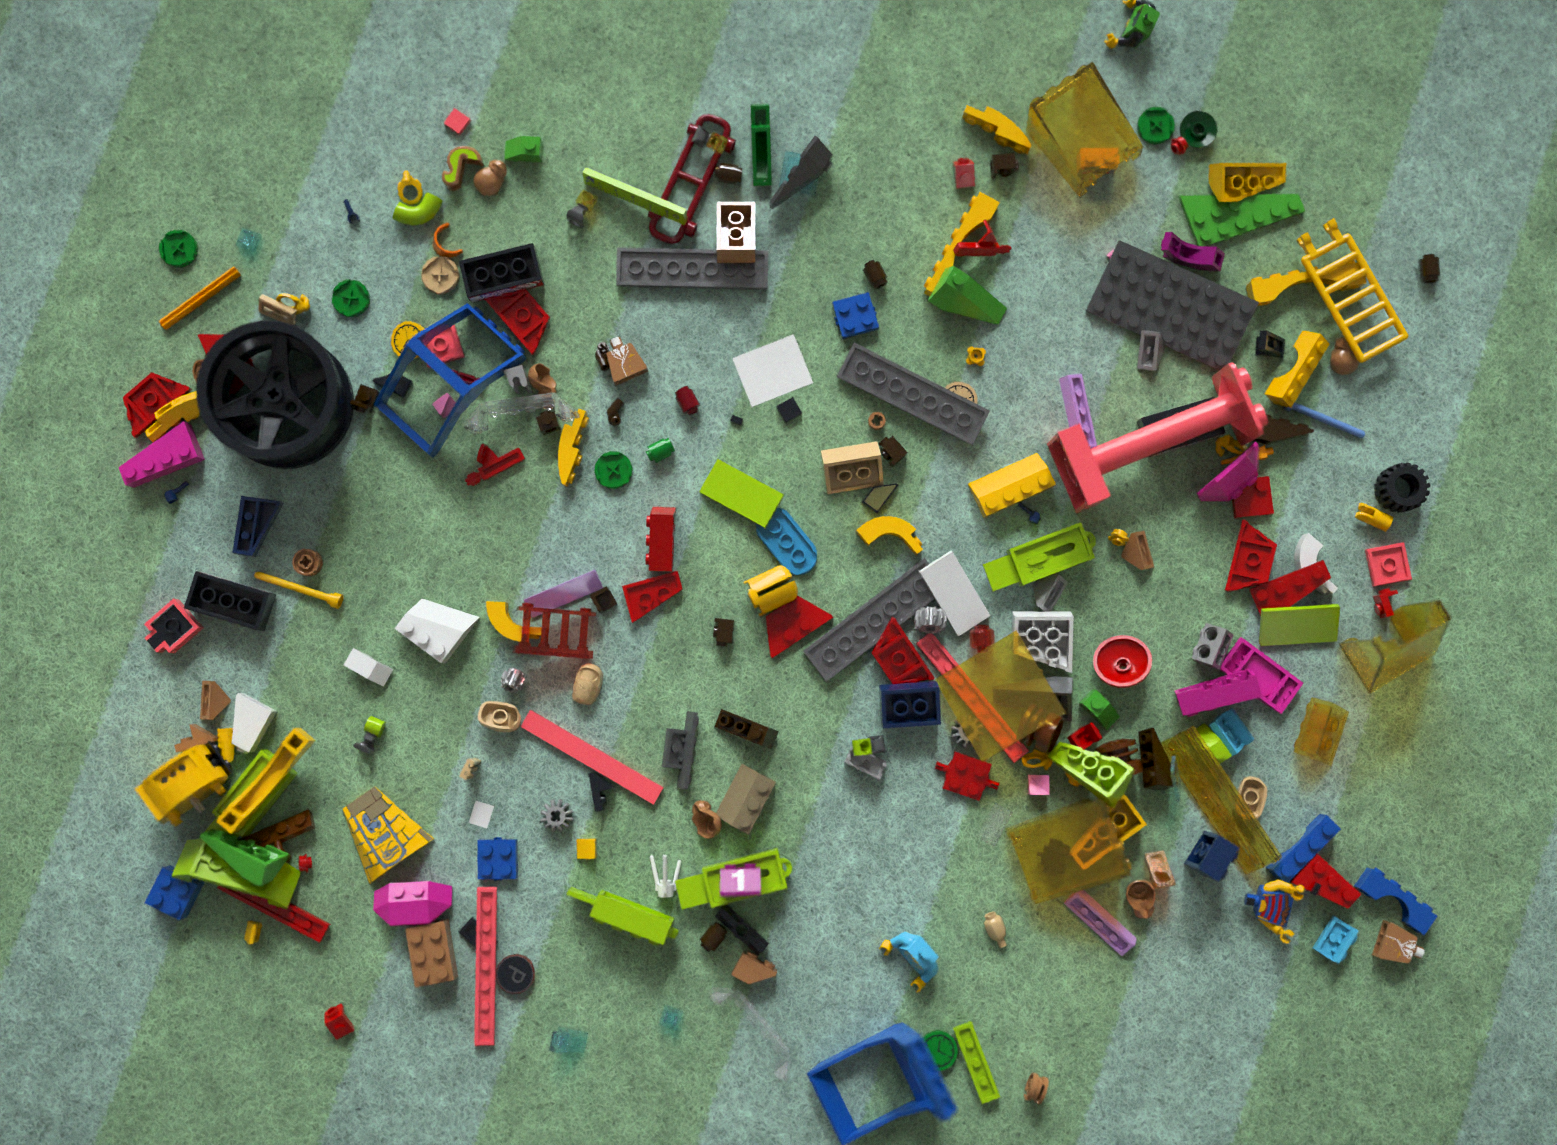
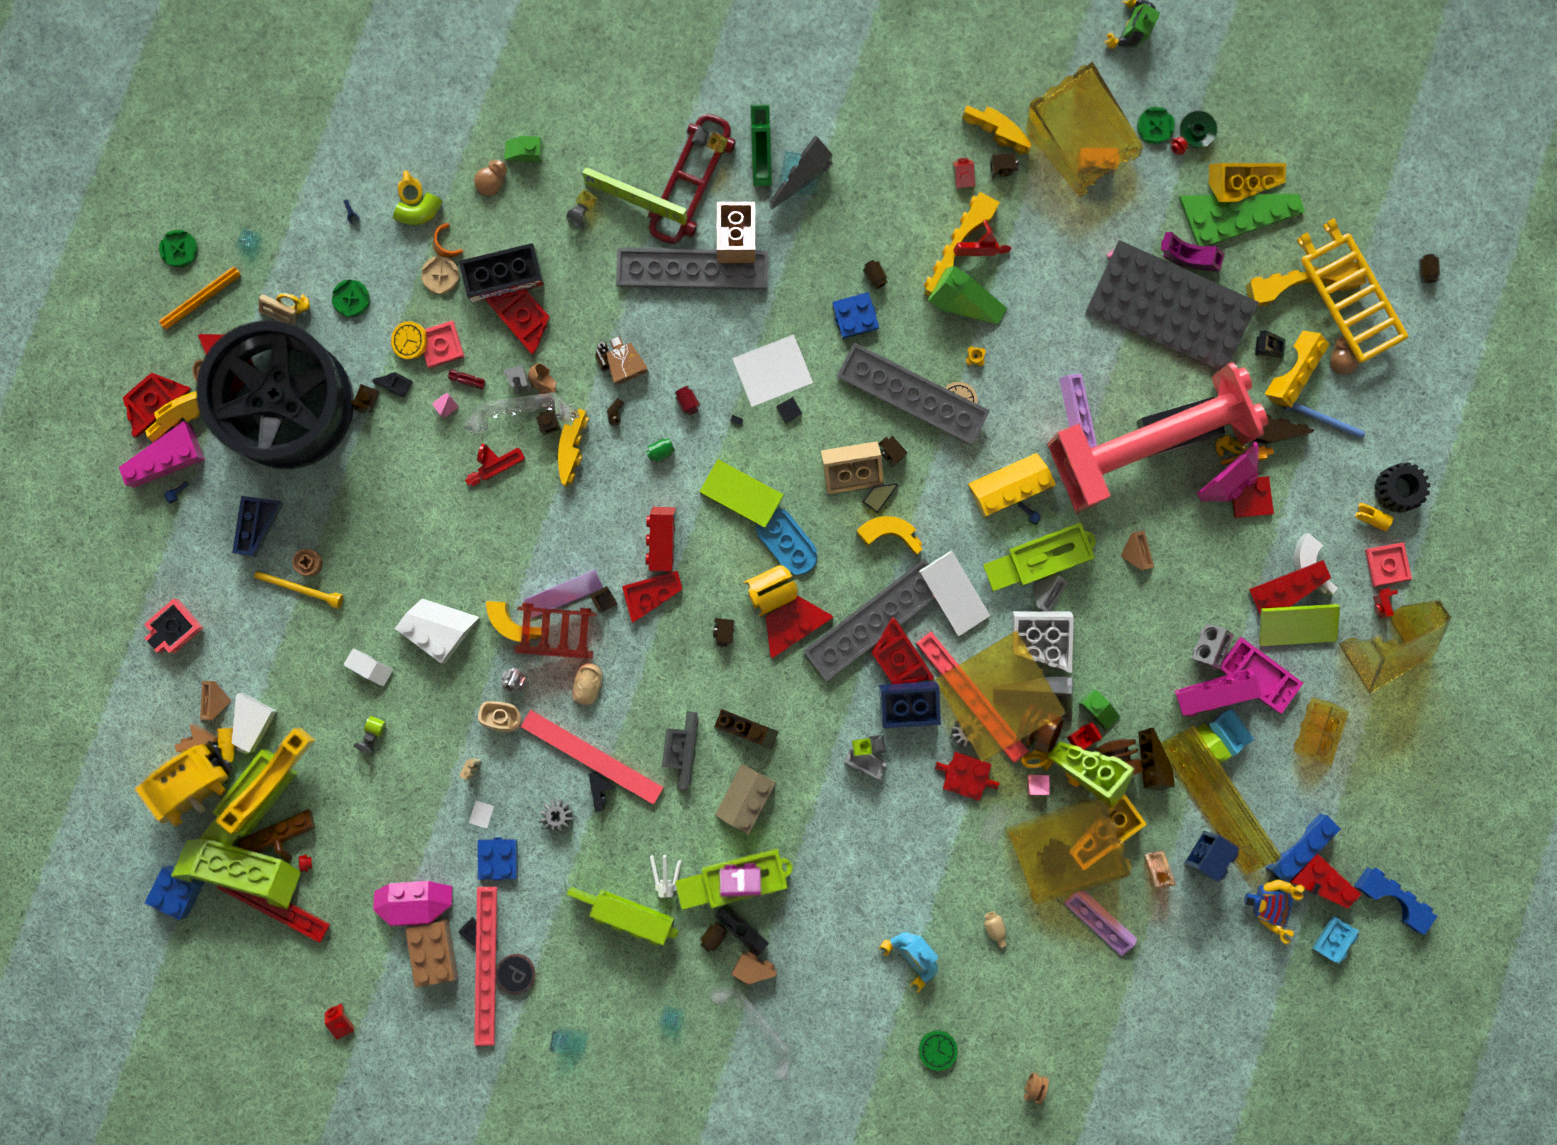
black brick [184,571,276,631] -> none
bright green wedge [200,829,290,886] -> none
yellow slope [244,920,262,945] -> none
wedge [343,786,434,884] -> none
blue window [374,303,526,458] -> none
medium nougat animal [442,146,484,191] -> none
coral tile [444,108,471,135] -> none
yellow slope [577,838,597,859] -> none
green tile [594,451,633,489] -> none
medium nougat hair [692,800,722,839] -> none
dark brown brick [715,163,743,184] -> none
blue window [807,1022,958,1145] -> none
medium nougat bush [868,412,886,430] -> none
light grey gear [914,606,947,634] -> none
lime plate [953,1021,1000,1104] -> none
clear red head [969,625,995,653] -> none
red dish [1093,635,1152,688] -> none
yellow plate [1108,529,1129,546] -> none
medium nougat hair [1125,880,1156,919] -> none
light grey slope [1137,330,1164,371] -> none
clear light blue piece [1170,756,1181,802] -> none
red wing [1225,519,1277,592] -> none
tan piece [1236,776,1267,819] -> none
medium nougat torso [1372,920,1424,963] -> none

